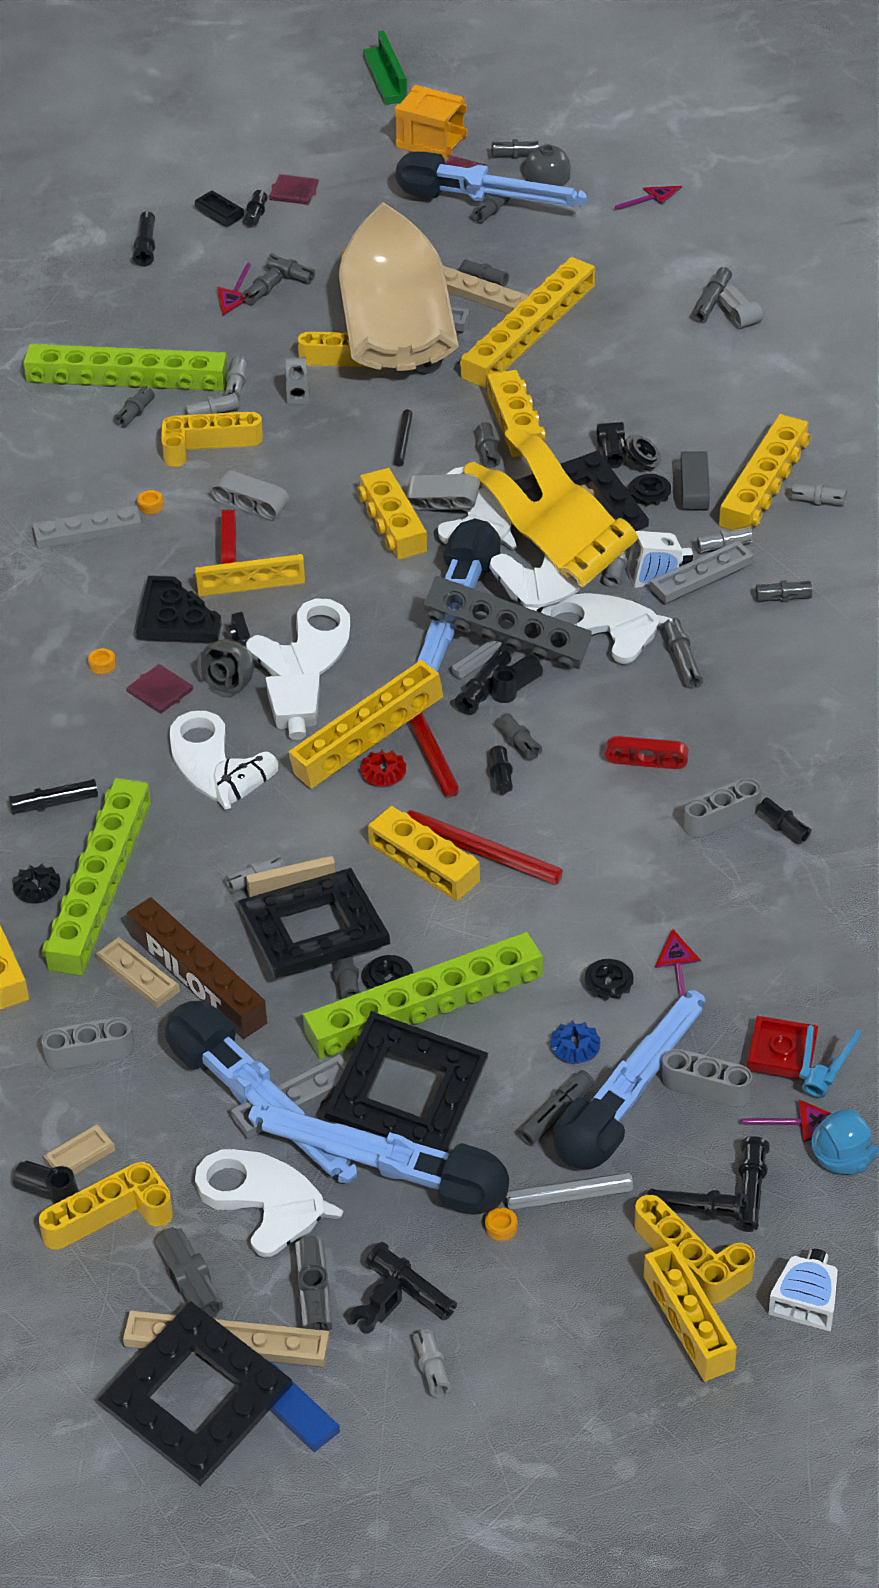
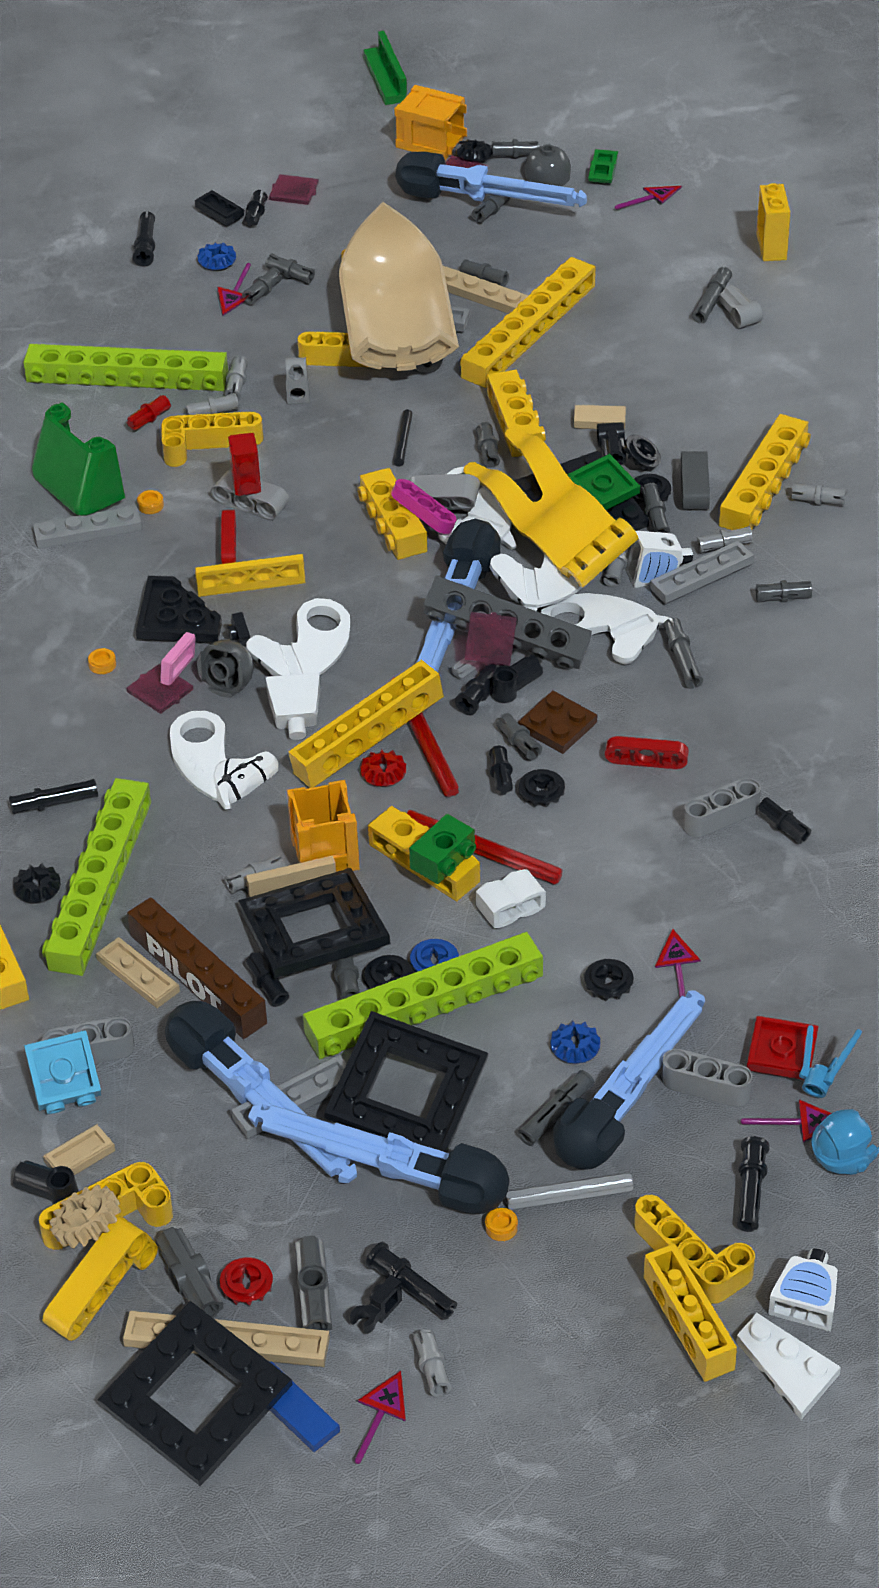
dark grey pin [113,386,155,428] -> none
white animal [195,1149,344,1258] -> none
black pin [647,1188,748,1222] -> none
none -> medium azure plate [24,1030,101,1114]
none -> green windscreen [32,402,125,516]
none -> yellow beam [42,1216,158,1341]
none -> tan gear [49,1185,121,1248]
none -> red axle [126,395,171,430]
none -> bright pink tile [160,632,196,686]
none -> blue gear [197,242,236,270]
none -> red gear [220,1257,273,1306]
none -> red brick [228,433,261,496]
none -> black axle [246,952,289,1006]
none -> light orange container [287,780,360,872]
none -> piece [355,1371,406,1464]
none -> dark pink beam [391,479,457,534]
none -> green brick [409,814,476,884]
none -> blue gear [410,939,459,972]
none -> black gear [455,139,492,162]
none -> clear pink piece [464,612,517,666]
none -> white brick [476,869,546,928]
none -> reddish brown plate [518,690,598,754]
none -> black gear [519,769,565,807]
none -> green plate [567,454,640,510]
none -> tan tile [574,405,626,429]
none -> green slope [588,149,618,183]
none -> dark grey pin [641,483,670,533]
none -> white wing [736,1313,841,1421]
none -> yellow window [756,183,790,261]

